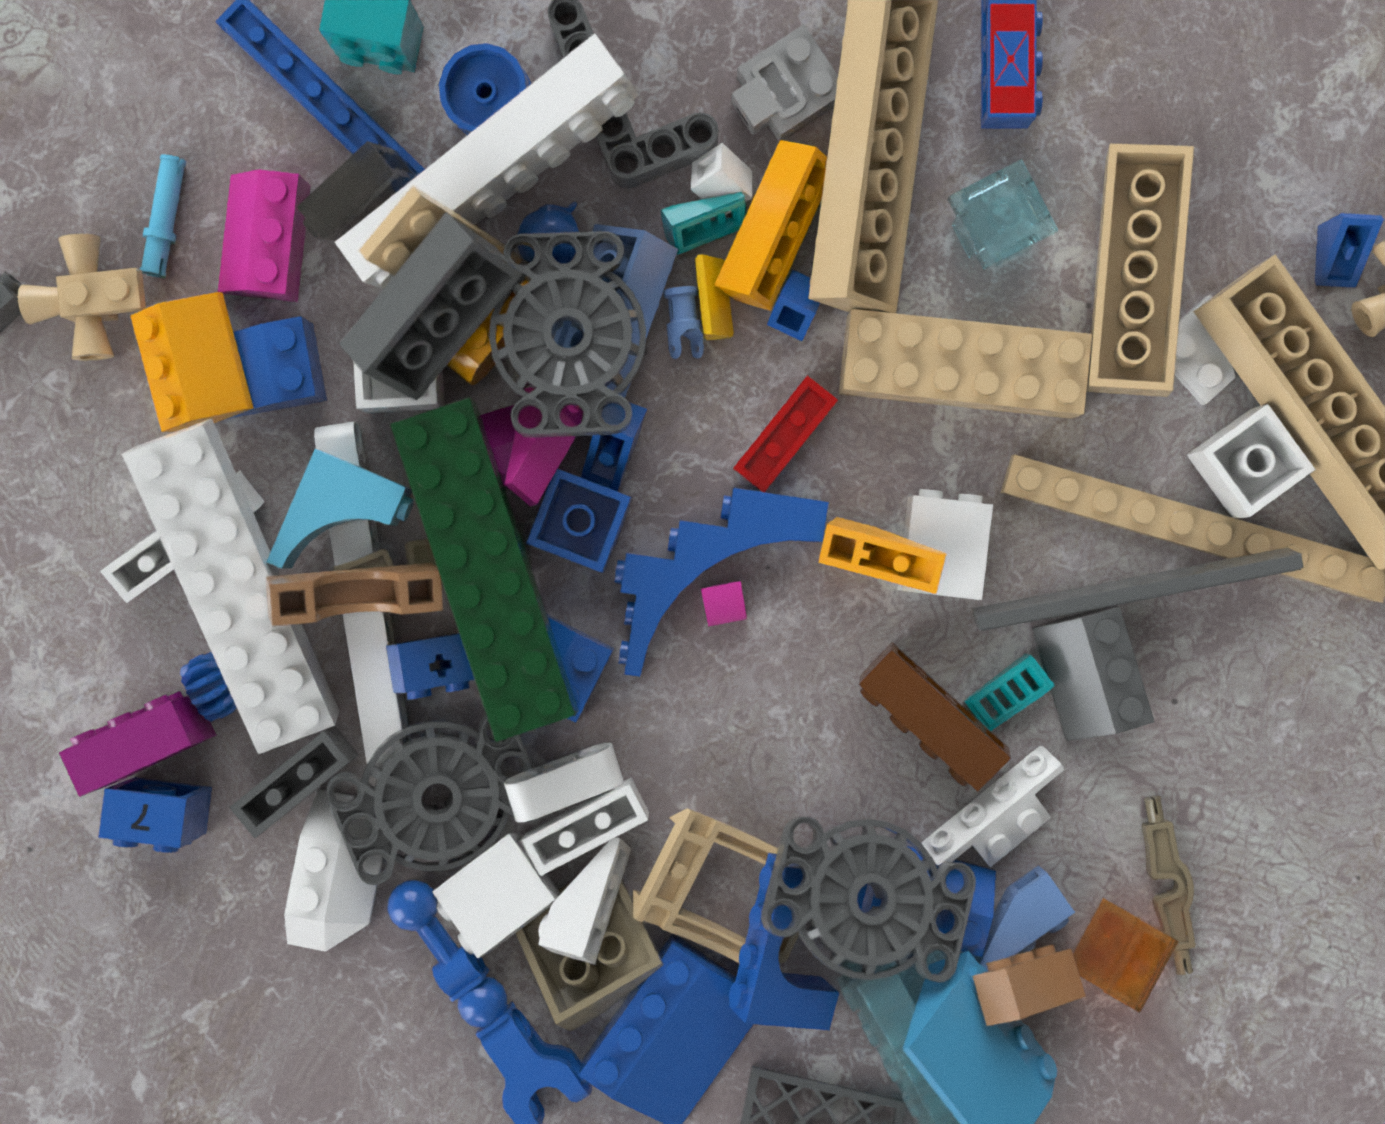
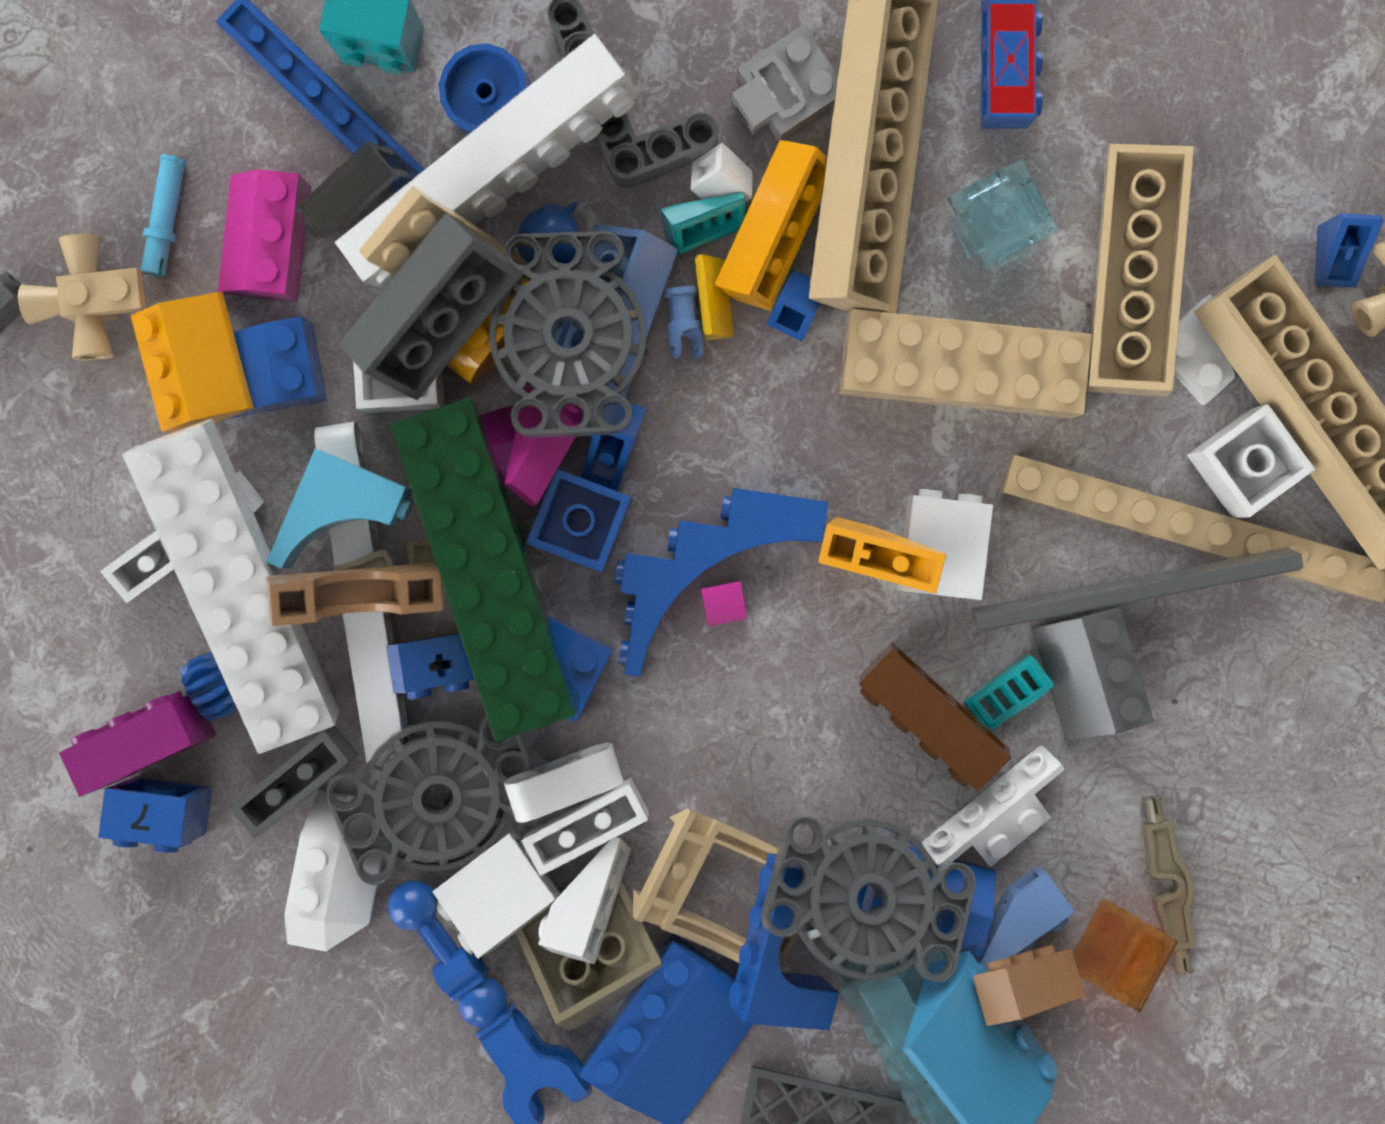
red plate [733,375,838,492] -> none

